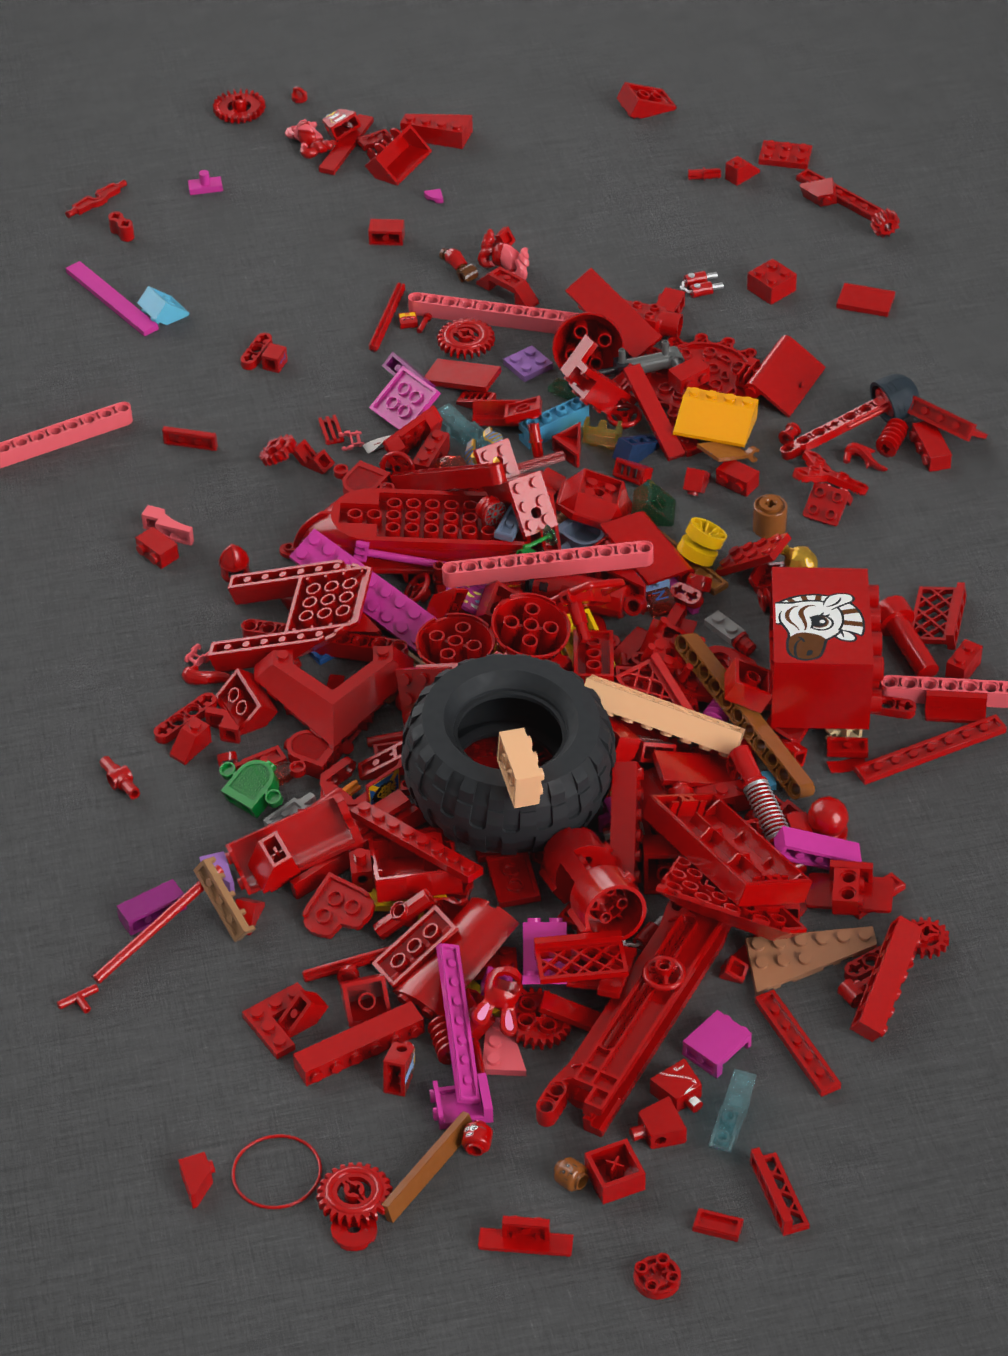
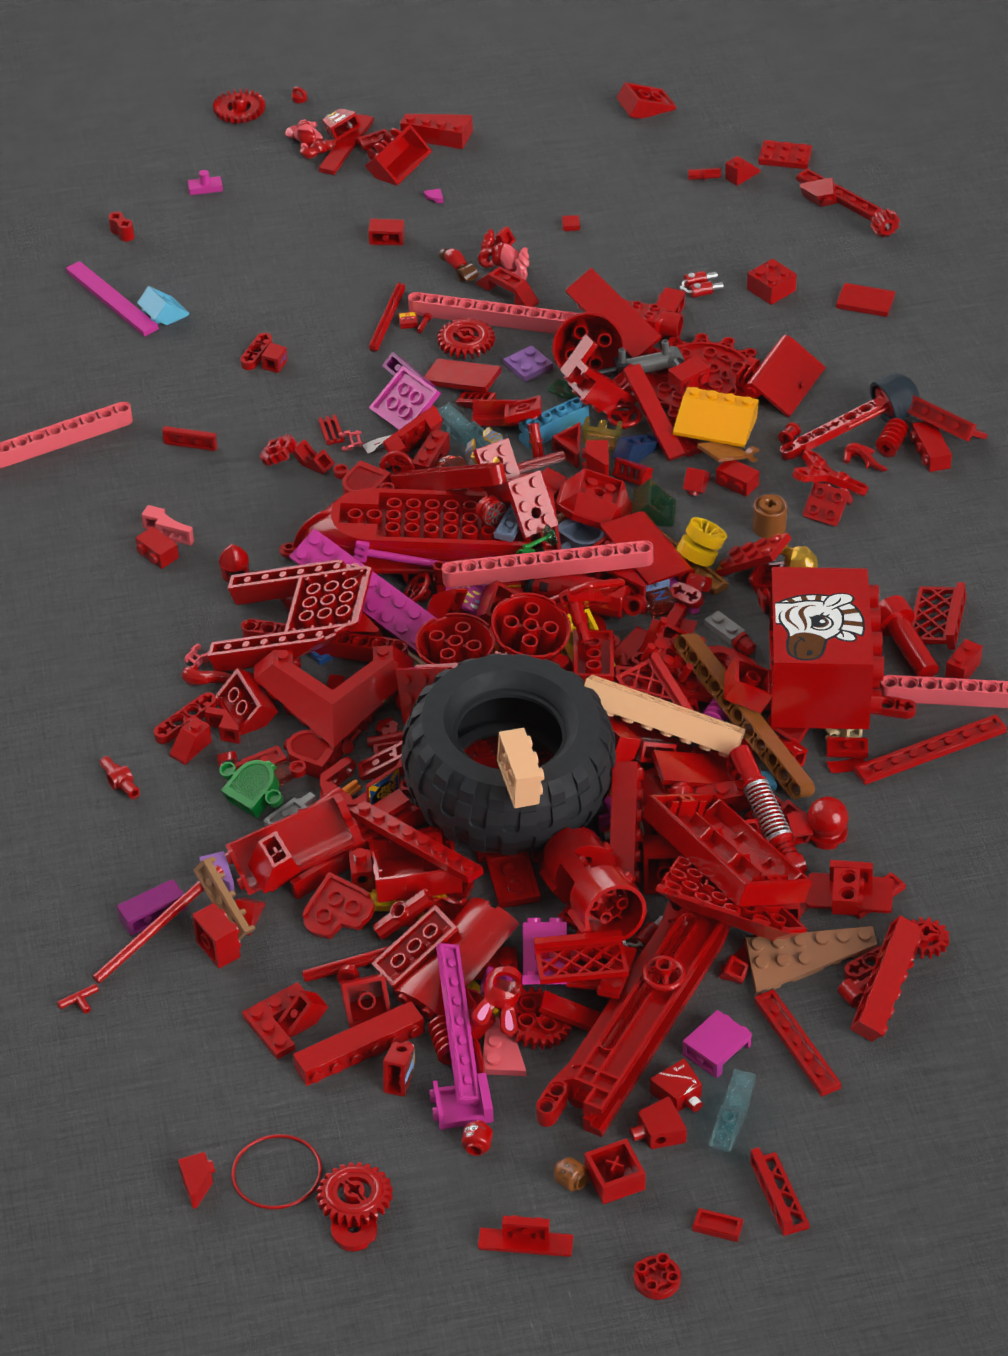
red piece [65,179,127,218] -> none
dark orange tile [381,1111,472,1223] -> none
dark pink brick [774,826,862,870] -> none
red panel [925,690,987,723] -> none
none -> red brick [192,903,241,969]
none -> red plant [376,718,398,735]
none -> red tile [562,215,580,231]
none -> red slope [582,440,609,476]

